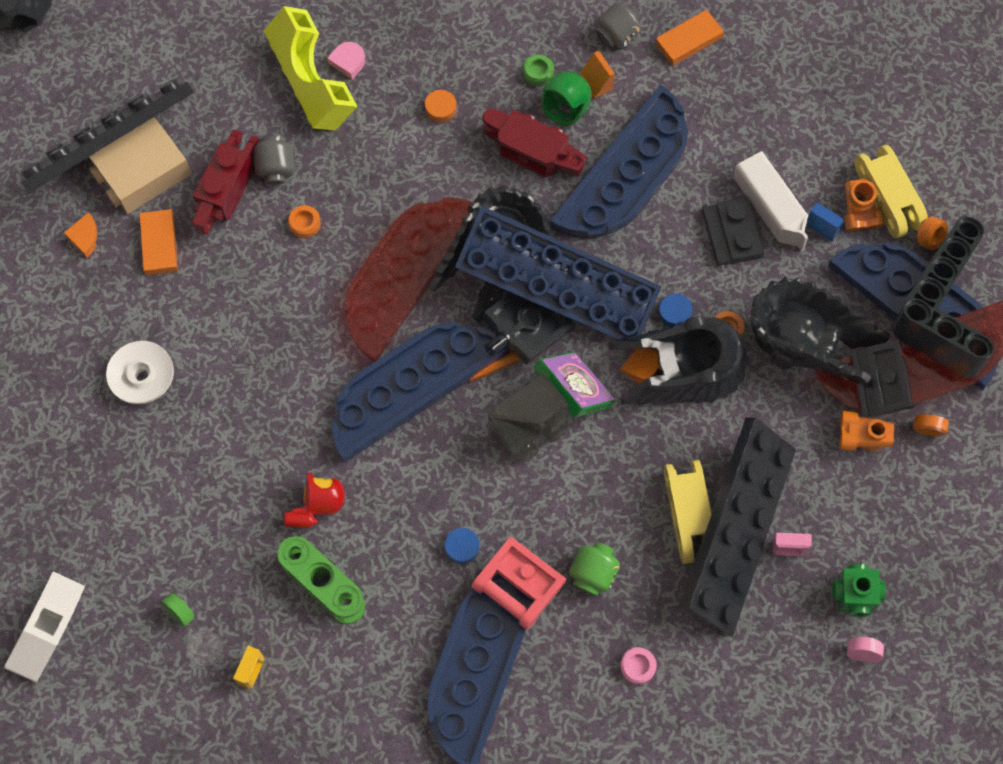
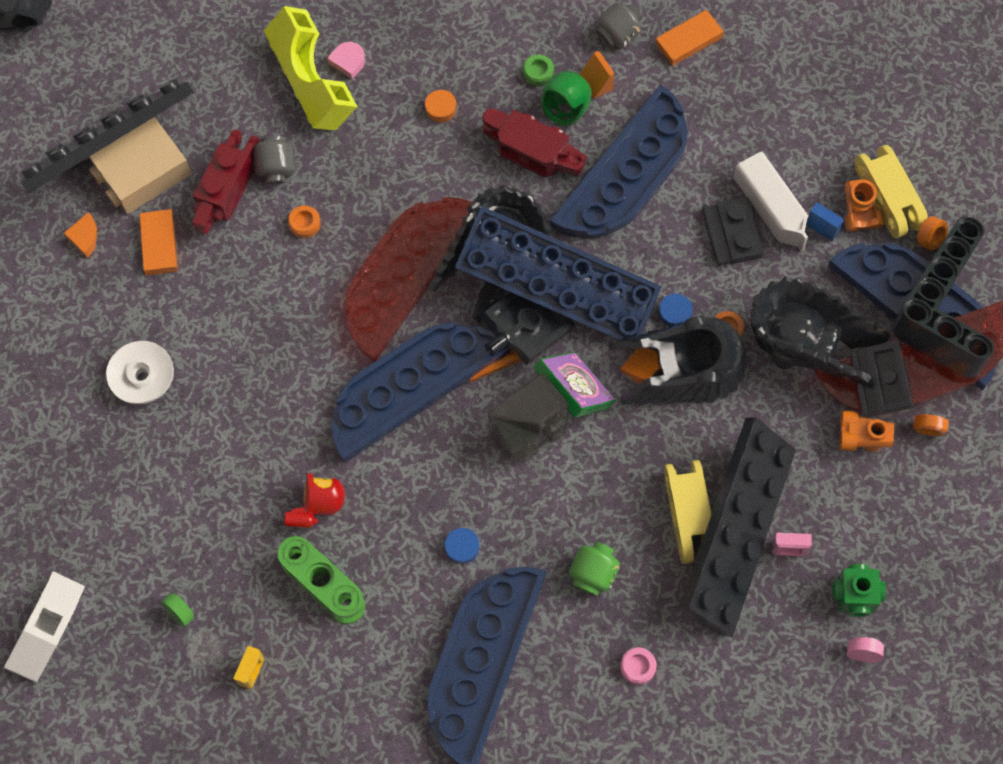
coral plate [471,536,566,630] -> none

